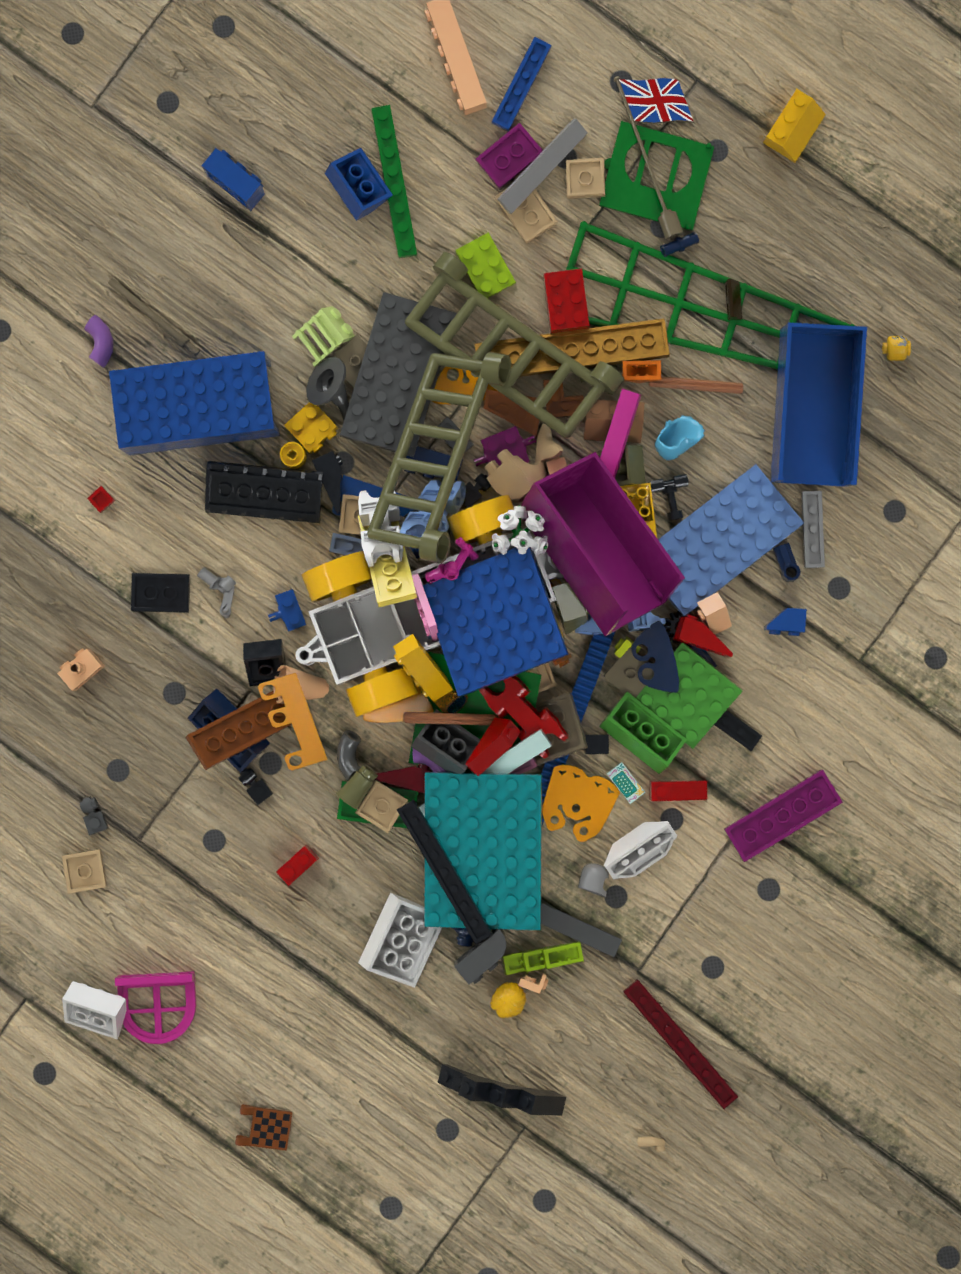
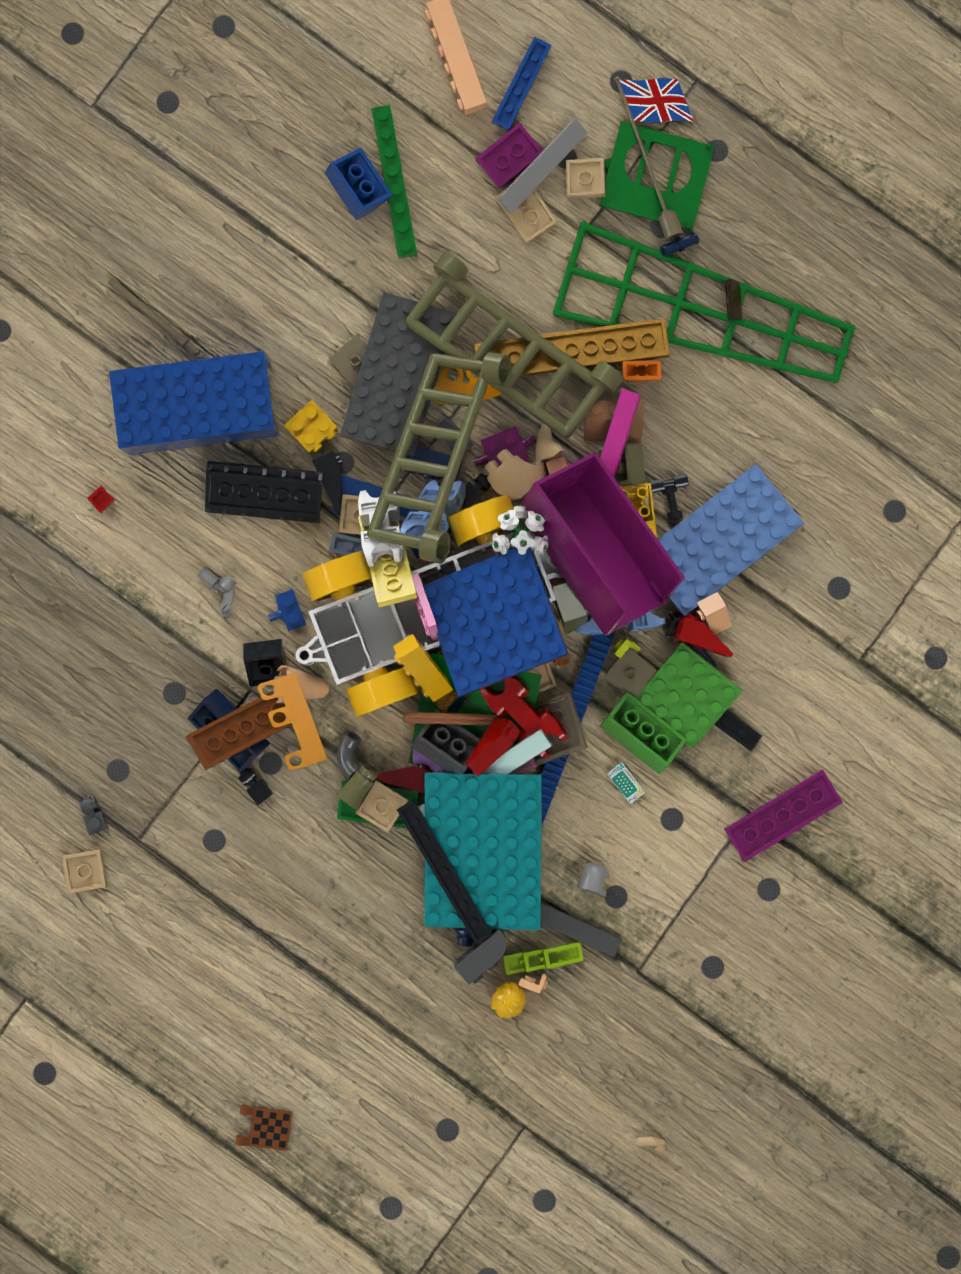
light nougat brick [57,648,105,691] -> none
white slope [62,981,127,1039] -> none
medium lavender cylinder [84,315,113,368] -> none
dark pink window [115,971,196,1044] -> none
black tile [131,573,190,613] -> none
blue brick [202,148,265,211] -> none
red brick [276,844,319,886] -> none
yellow wheel [280,442,307,469] -> none
yellowish green plate [292,306,355,367] -> none
dark grey piece [306,357,349,420] -> none
white slope [358,893,442,988] -> none
light orange piece [363,683,433,723] -> none
dark pink pin [425,537,479,584] -> none
black arch [438,1064,566,1116] -> none
lime plate [455,232,516,298] -> none
dark orange wing [483,389,539,437] -> none
light orange piece [542,765,620,842] -> none
red brick [543,268,590,334] -> none
dark orange plate [543,380,584,418] -> none
black brick [583,734,609,754] -> none
white wedge [604,821,677,879] -> none
dark red tile [623,979,738,1109] -> none
dark blue piece [631,621,679,693] -> none
nougat axle [649,376,743,394] -> none
red slope [649,780,707,801] -> none
medium azure piece [655,415,705,460] -> none
yellow slope [763,89,826,163] -> none
blue slope [764,608,807,636] -> none
blue piece [771,322,867,487] -> none
dark blue piece [773,543,801,582] -> none
light grey plate [801,491,825,568] -> none
yellow head [882,336,911,361] -> none

